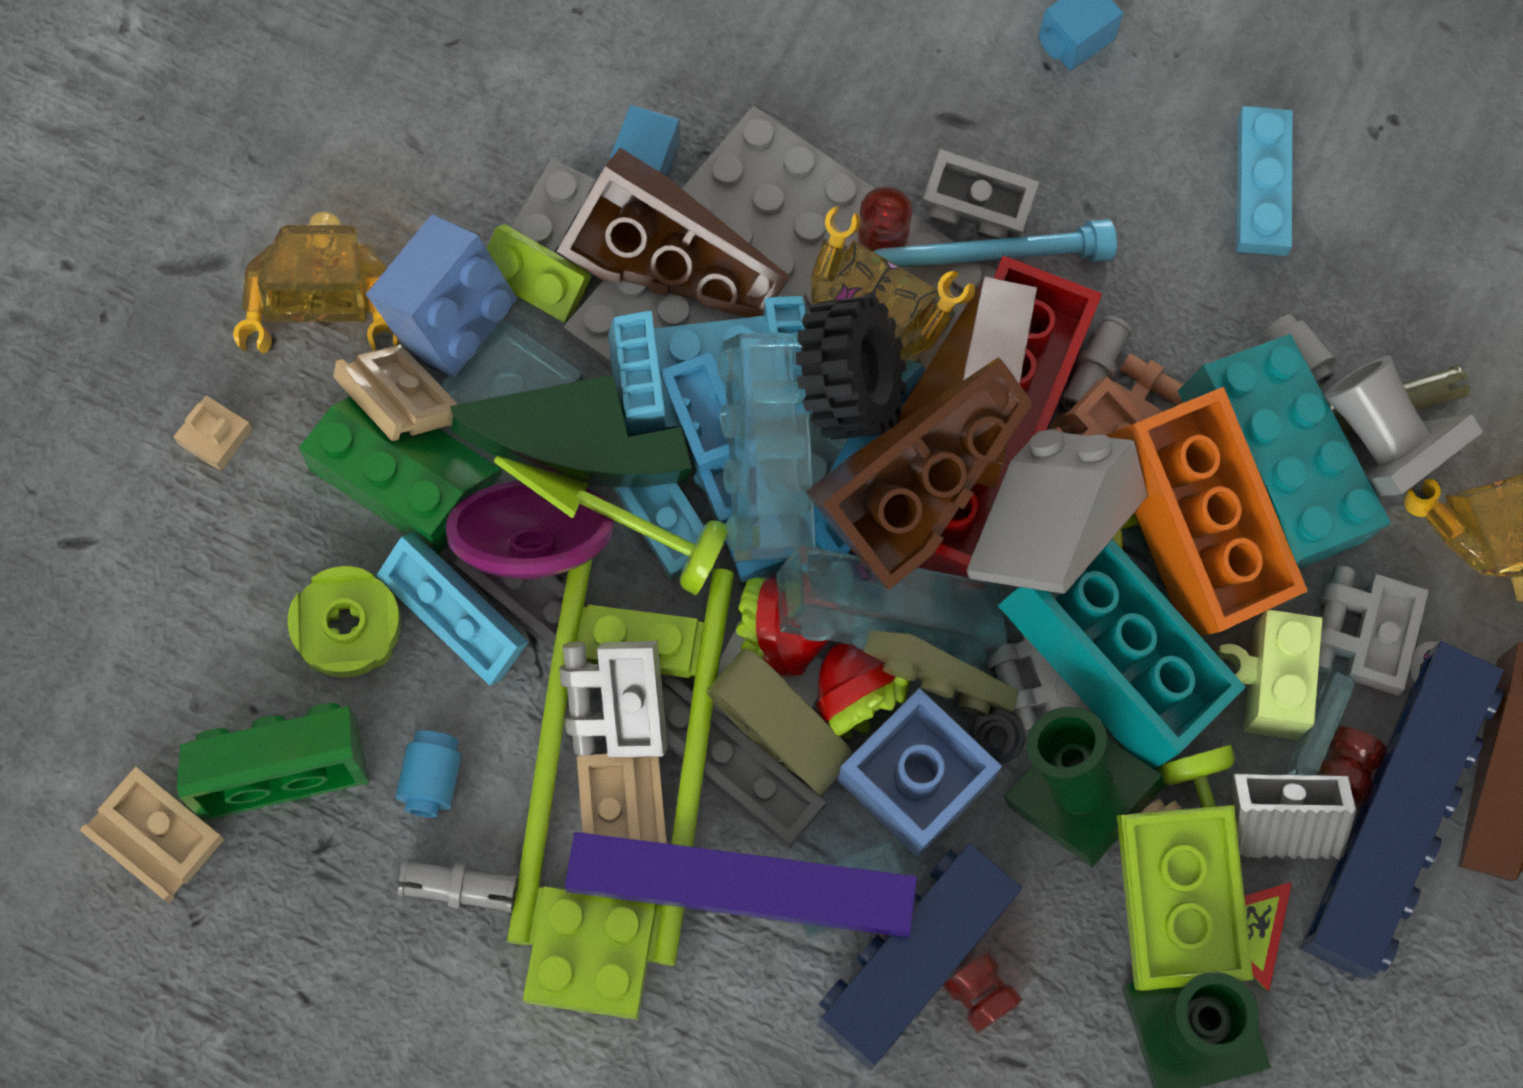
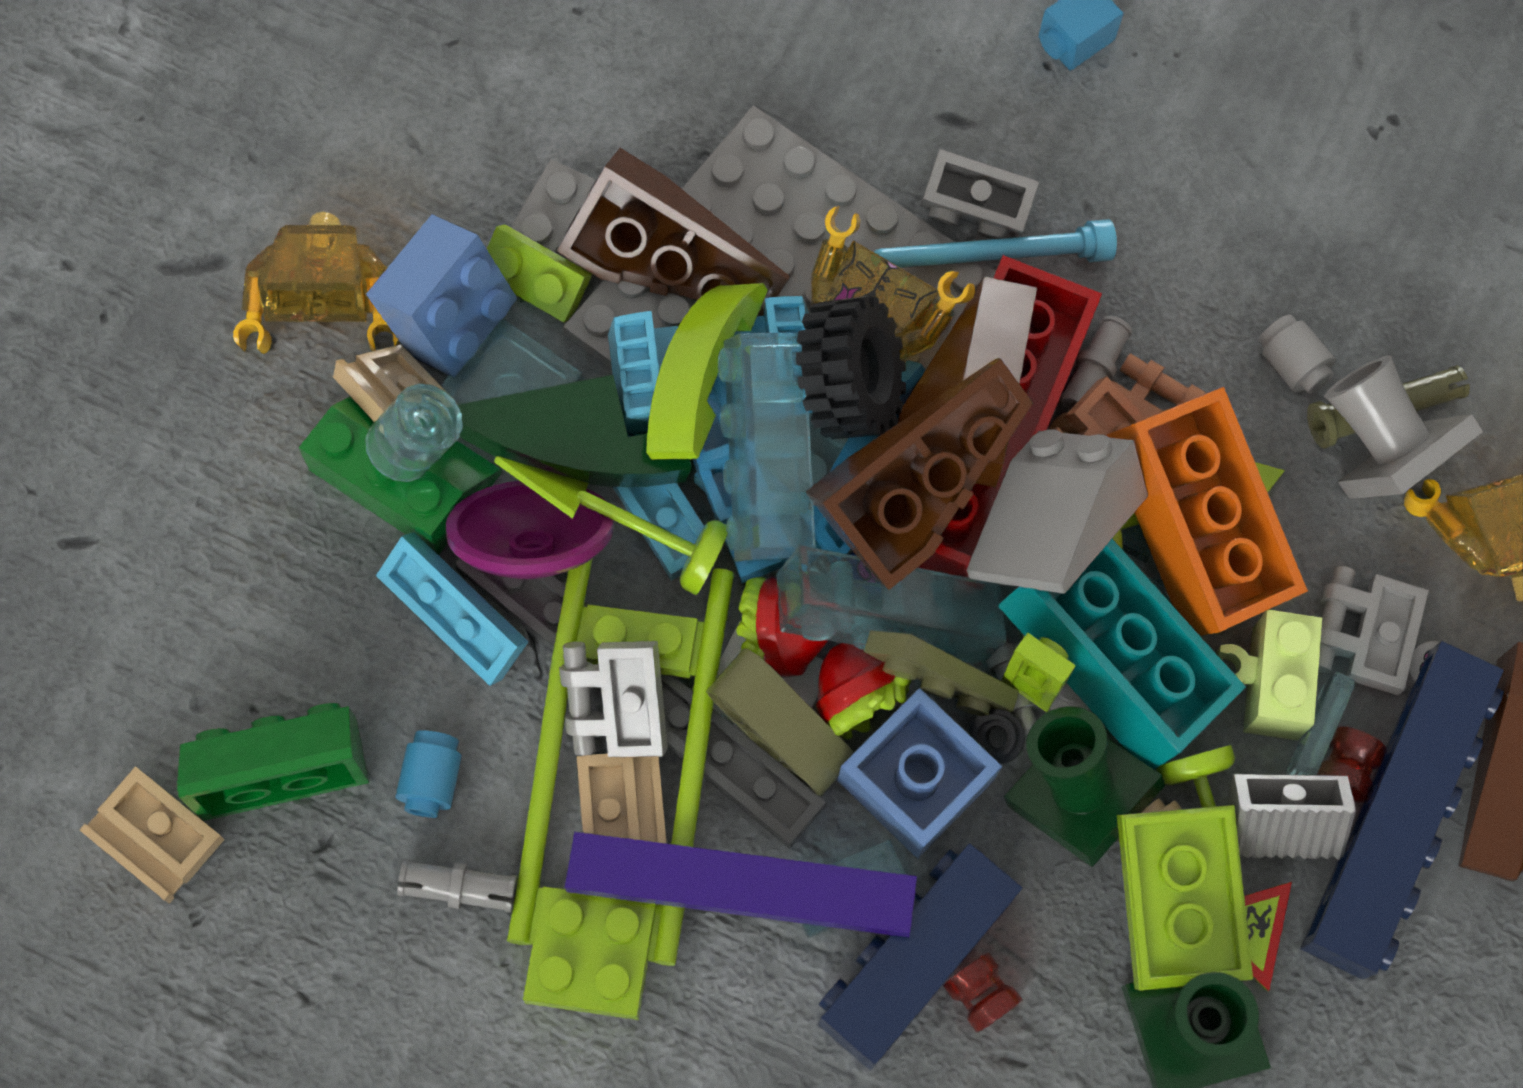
tan tile [174,395,253,472] -> none
lime plate [287,566,401,678] -> none
dark azure brick [610,105,680,177] -> none
clear red wheel [857,187,913,255] -> none
teal brick [1178,334,1391,570] -> none
medium azure plate [1236,106,1293,256] -> none
none -> clear light blue wheel [365,383,463,482]
none -> lime slope [646,283,768,459]
none -> lime plate [1001,633,1076,712]

